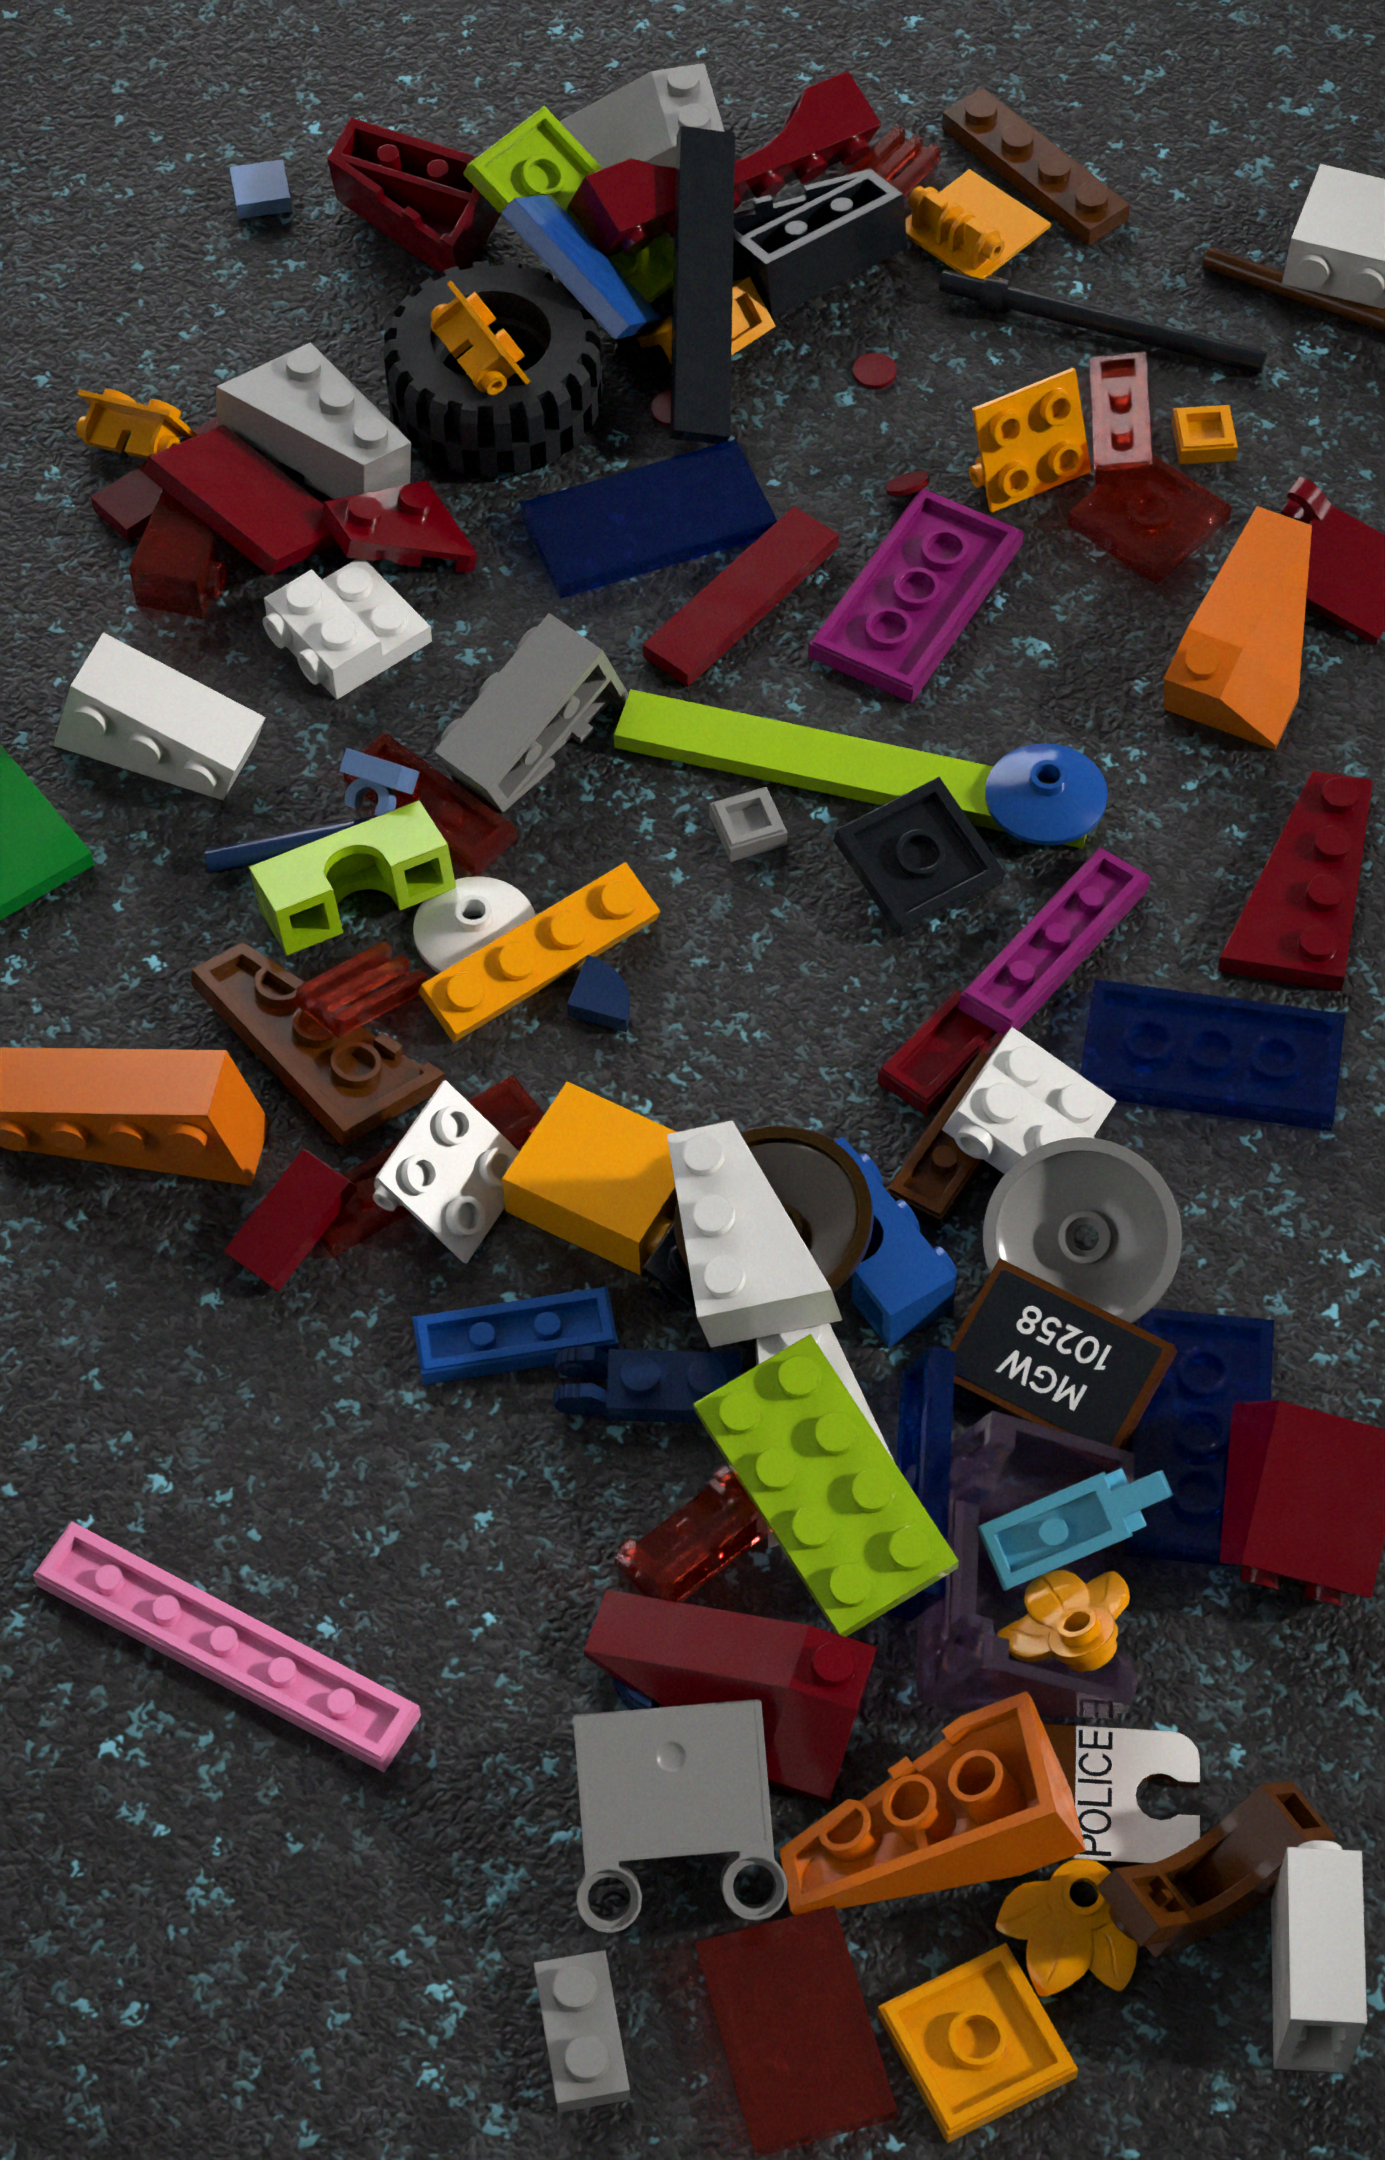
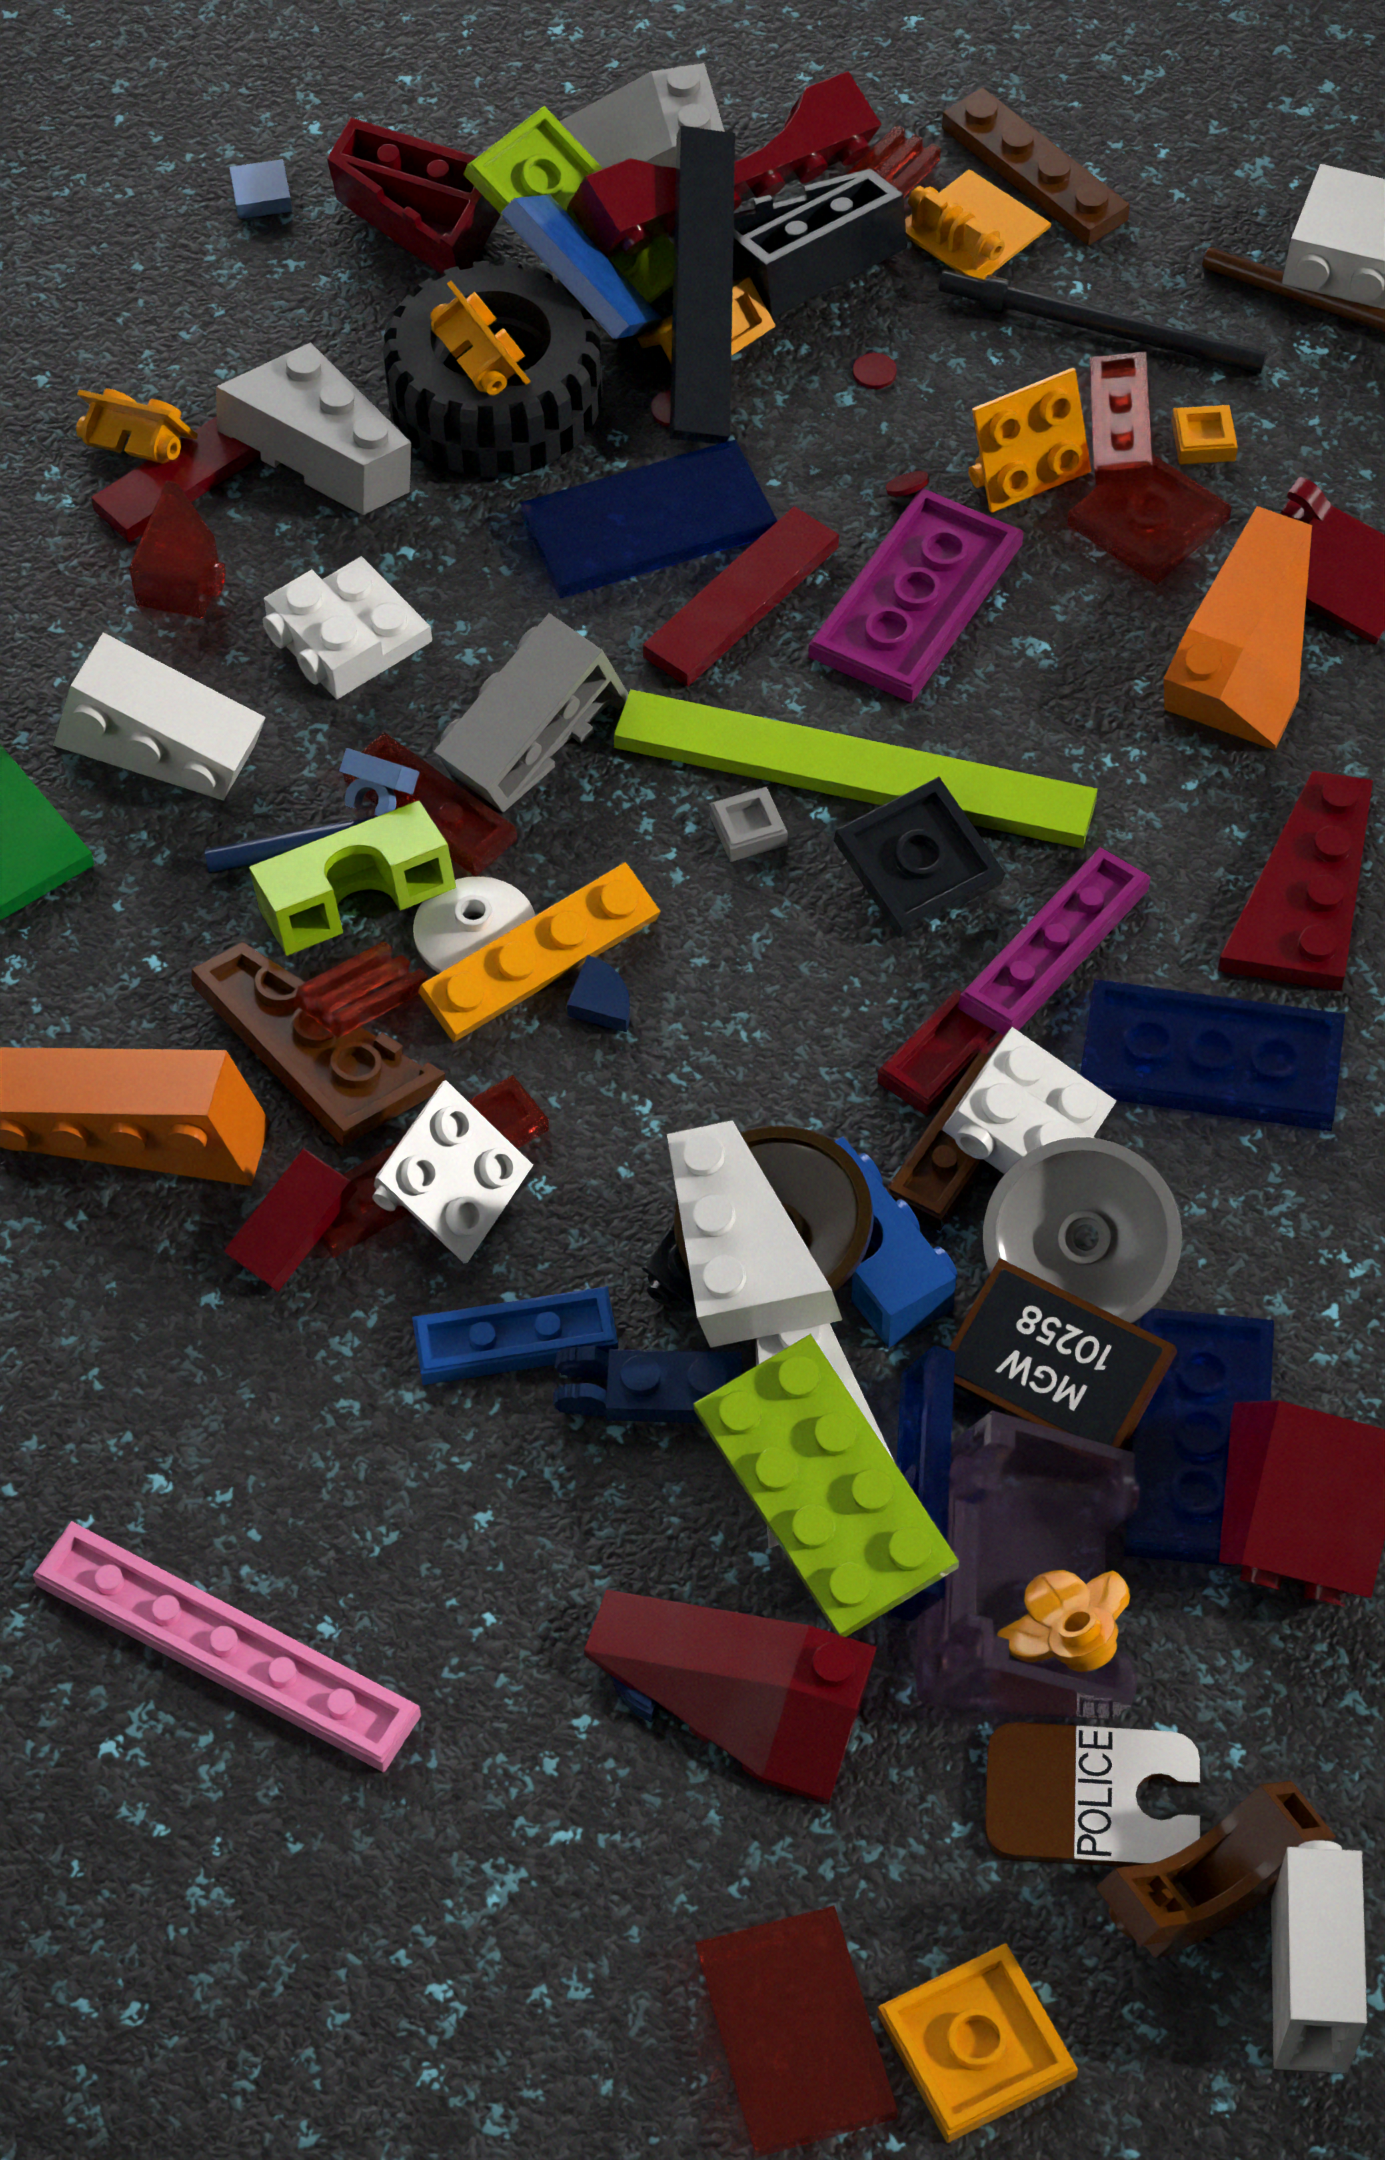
dark red tile [143,424,337,575] -> none
dark red wing [321,480,478,573] -> none
light orange brick [502,1081,677,1276] -> none
light grey plate [534,1950,631,2113] -> none
light grey piece [573,1699,788,1933] -> none
clear red hinge [614,1465,767,1603] -> none
orange wedge [779,1691,1086,1917] -> none
medium azure hinge [977,1468,1173,1591] -> none
blue dish [985,743,1108,846] -> none
light orange plate [995,1858,1138,1997] -> none

